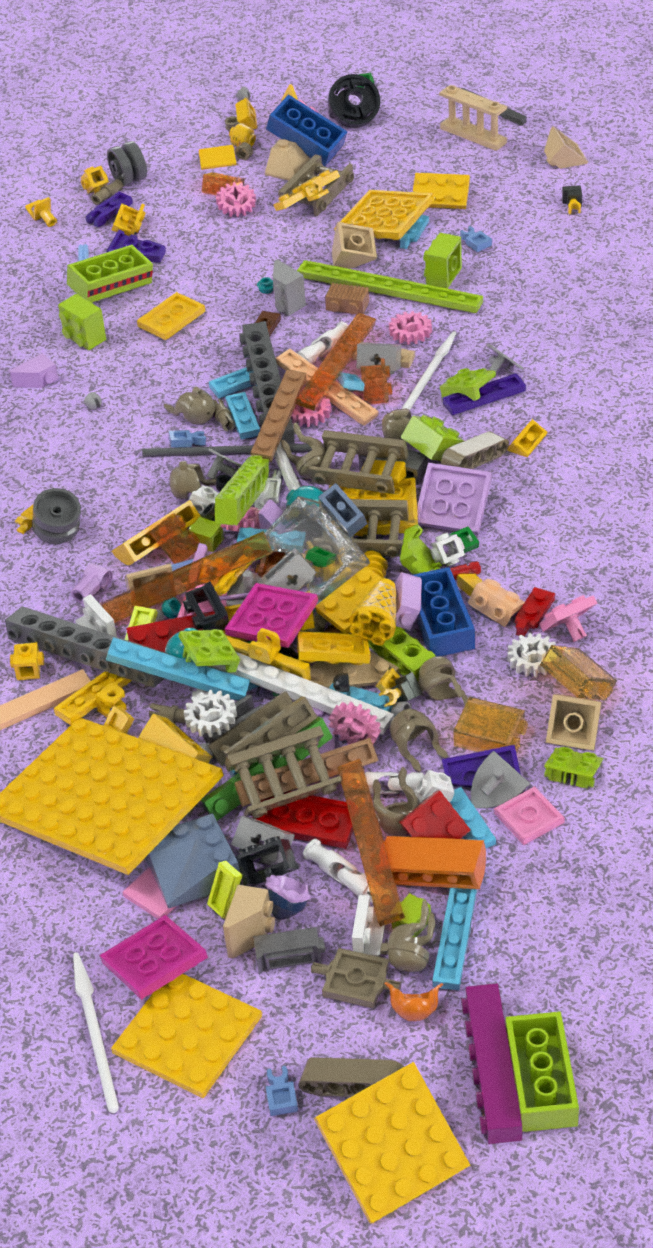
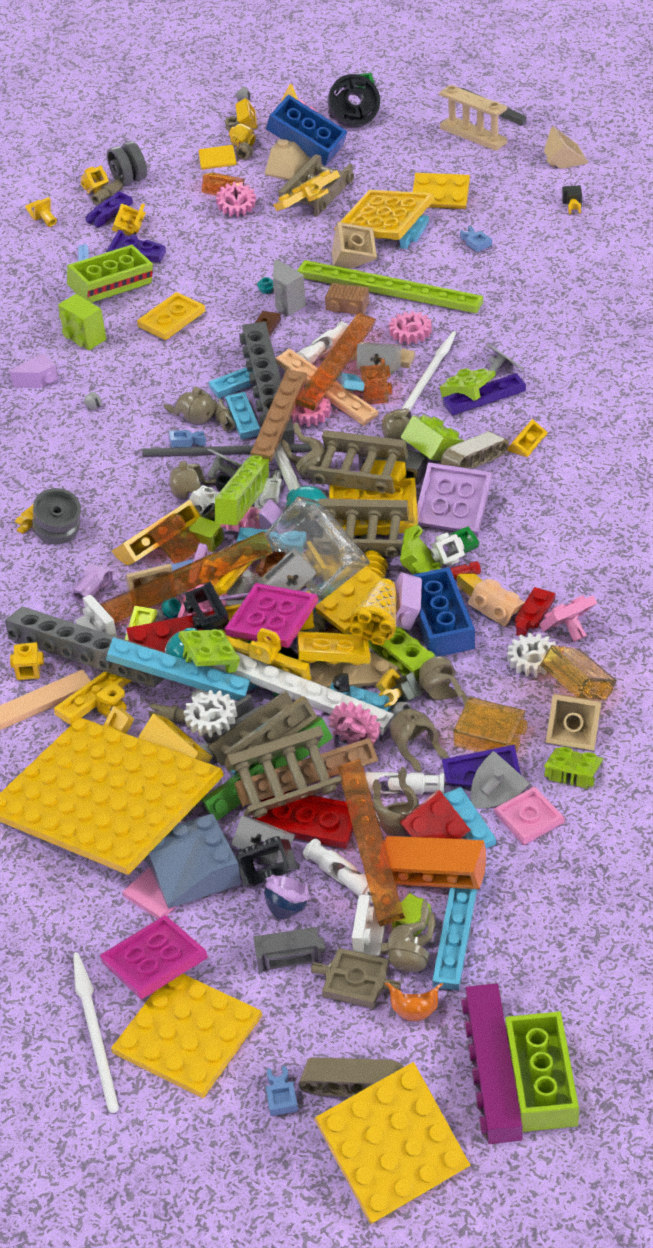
neon yellow tile [207,861,242,919] -> none
tan slope [223,885,275,958] -> none
green plate [305,546,336,568] -> none
sand blue brick [319,483,367,538] -> none
white brick [414,770,454,805] -> none
lime brick [423,232,462,289] -> none

